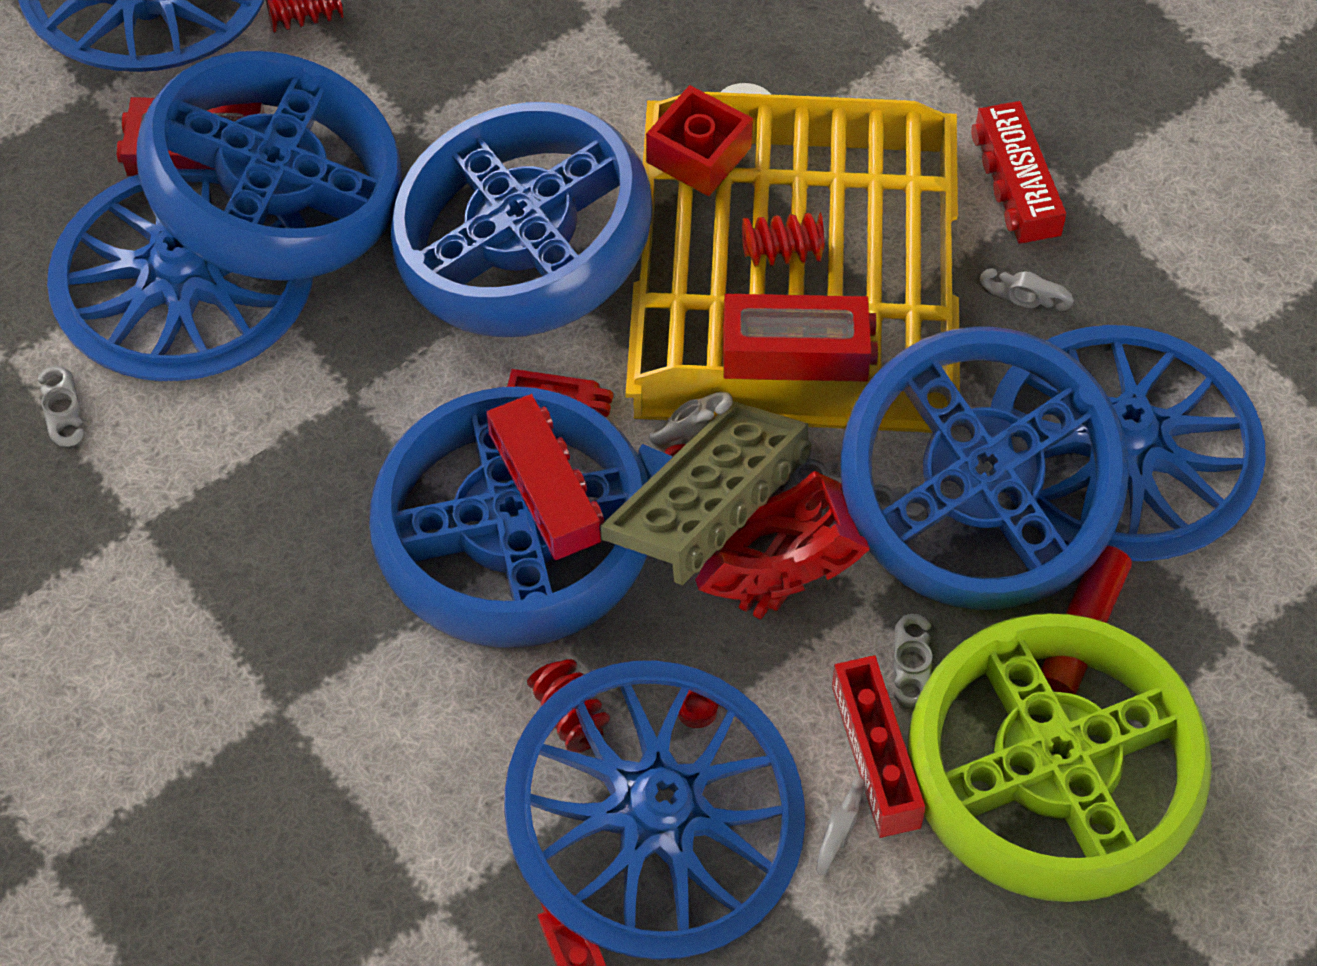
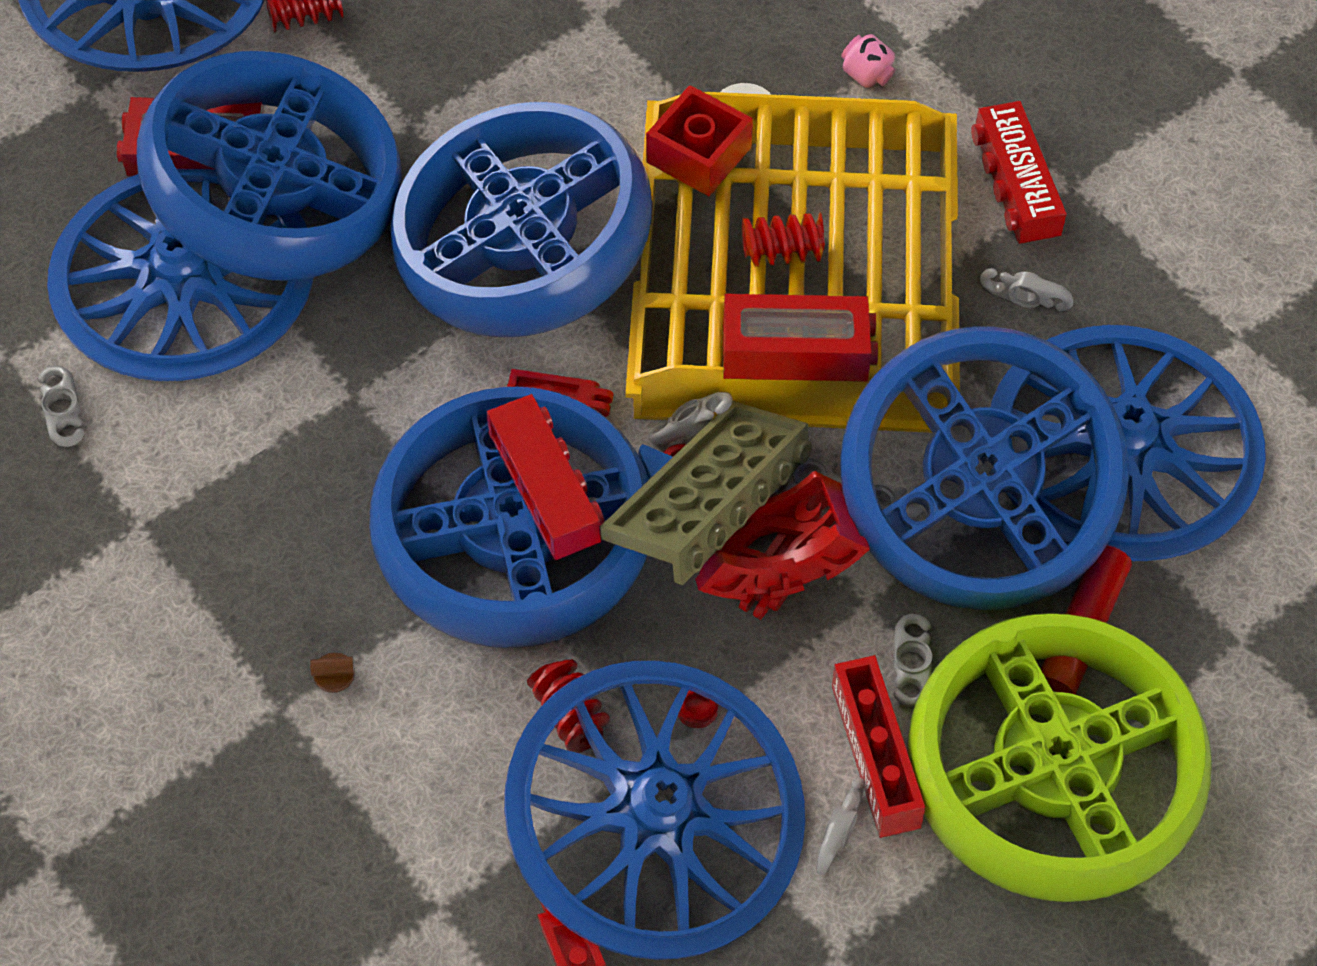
none -> reddish brown plate [310,653,355,693]
none -> bright pink head [841,34,896,88]

